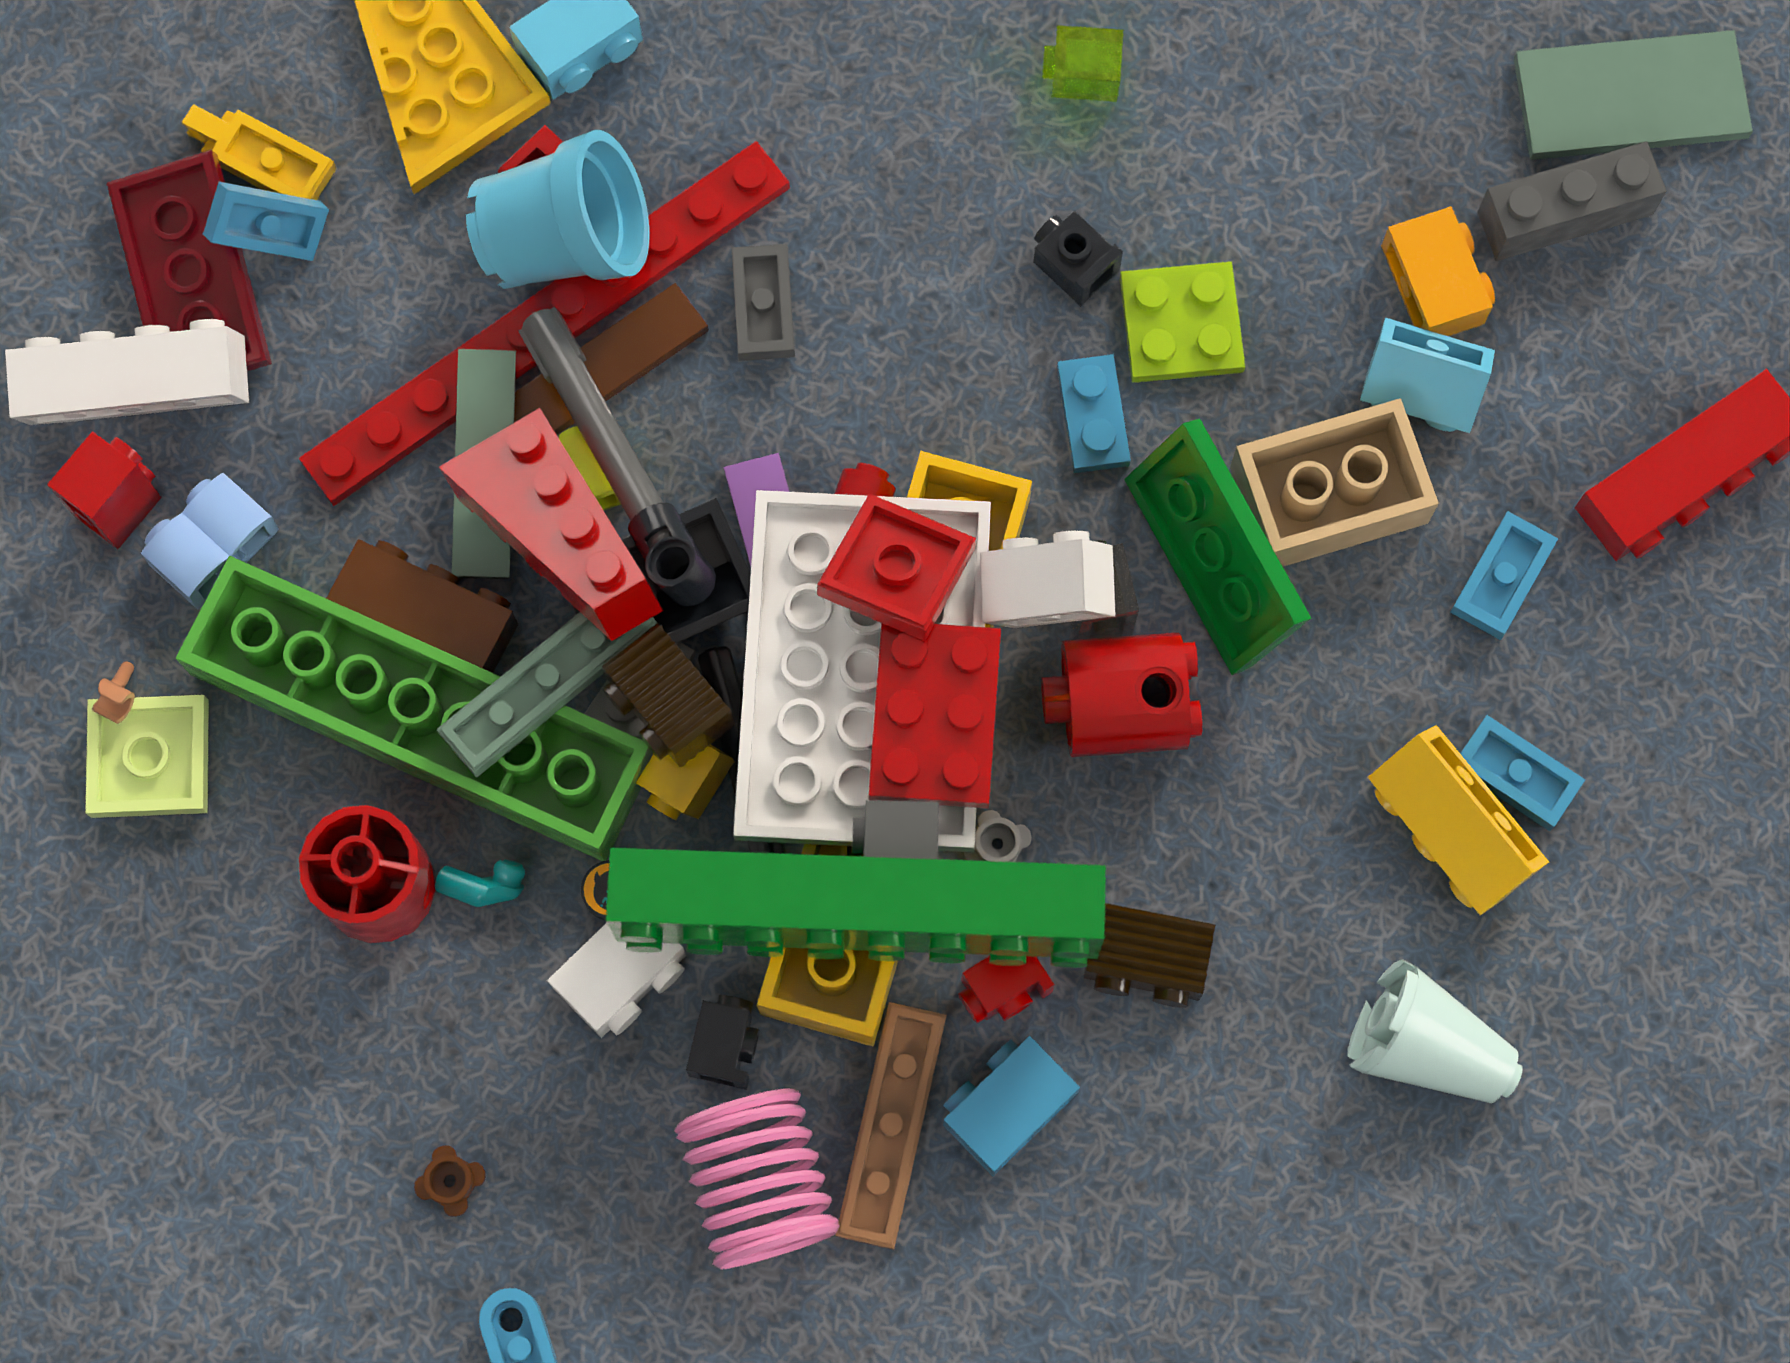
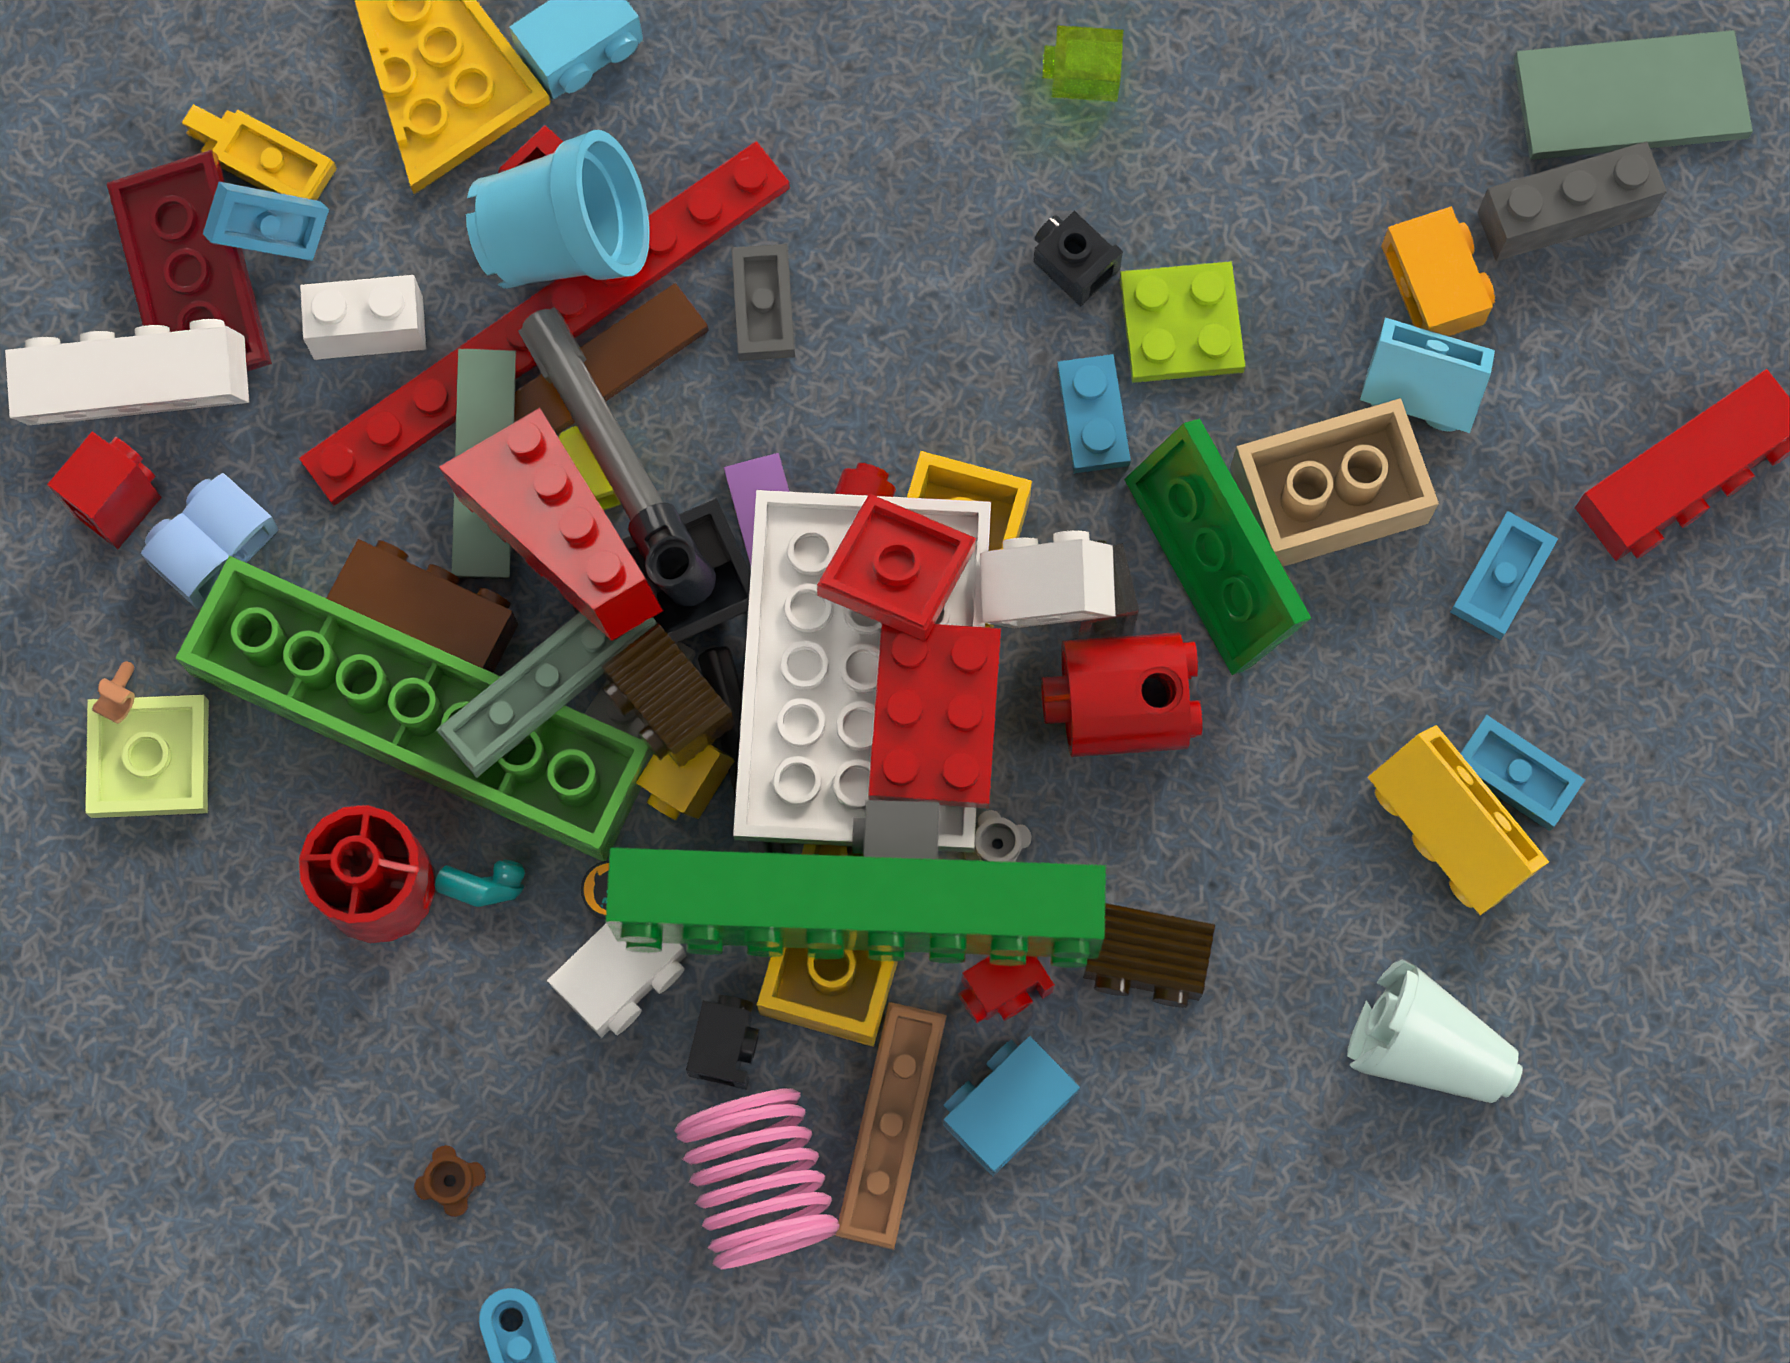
none -> white brick [300,275,426,360]

